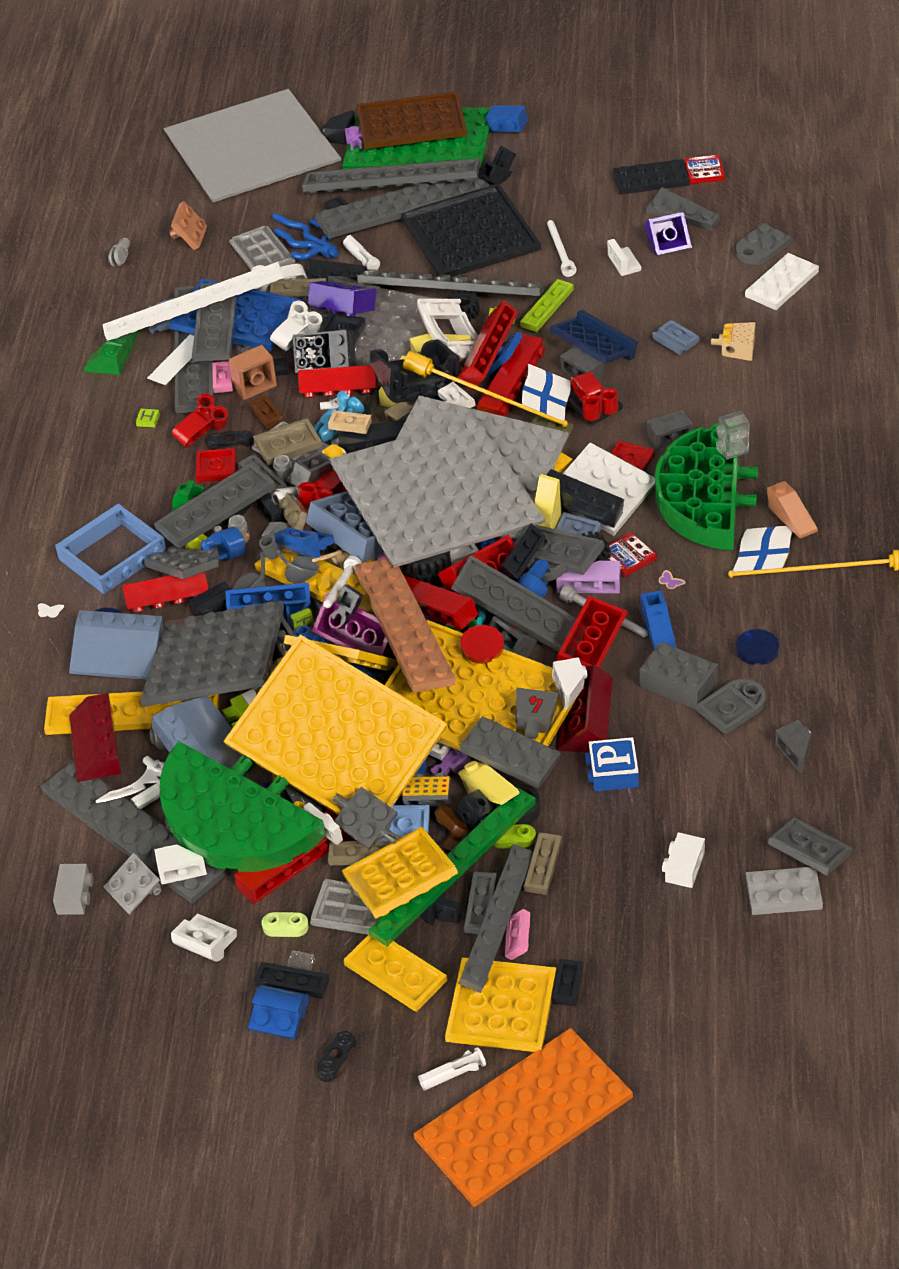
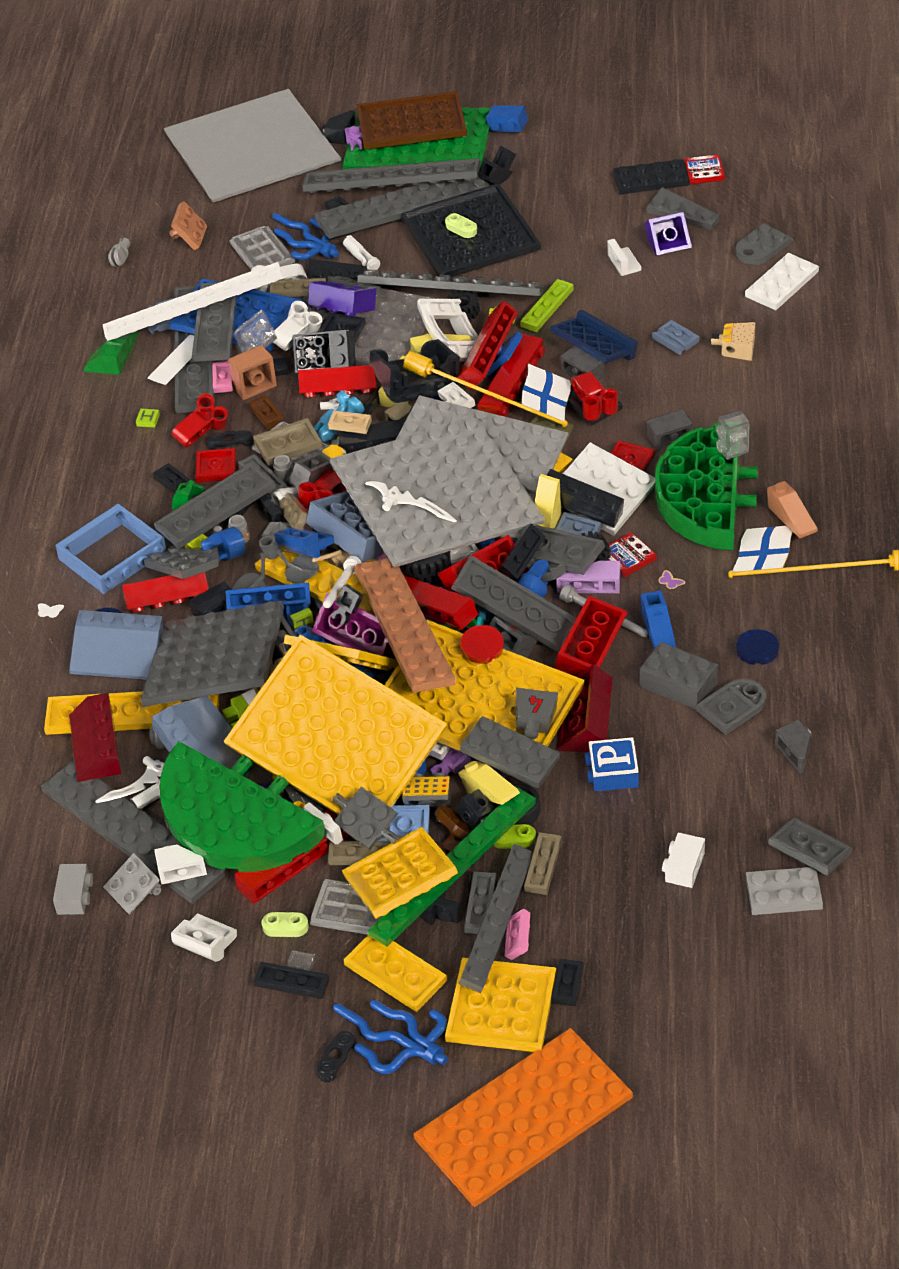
blue brick [248,985,310,1040] -> none
white piece [418,1047,486,1091] -> none
white piece [547,220,577,277] -> none
white slope [552,657,587,709] -> none
none -> black plate [153,463,190,494]
none -> clear plate [233,310,277,353]
none -> blue plant [333,999,448,1074]
none -> white piece [365,481,457,522]
none -> yellowish green plate [445,213,477,238]

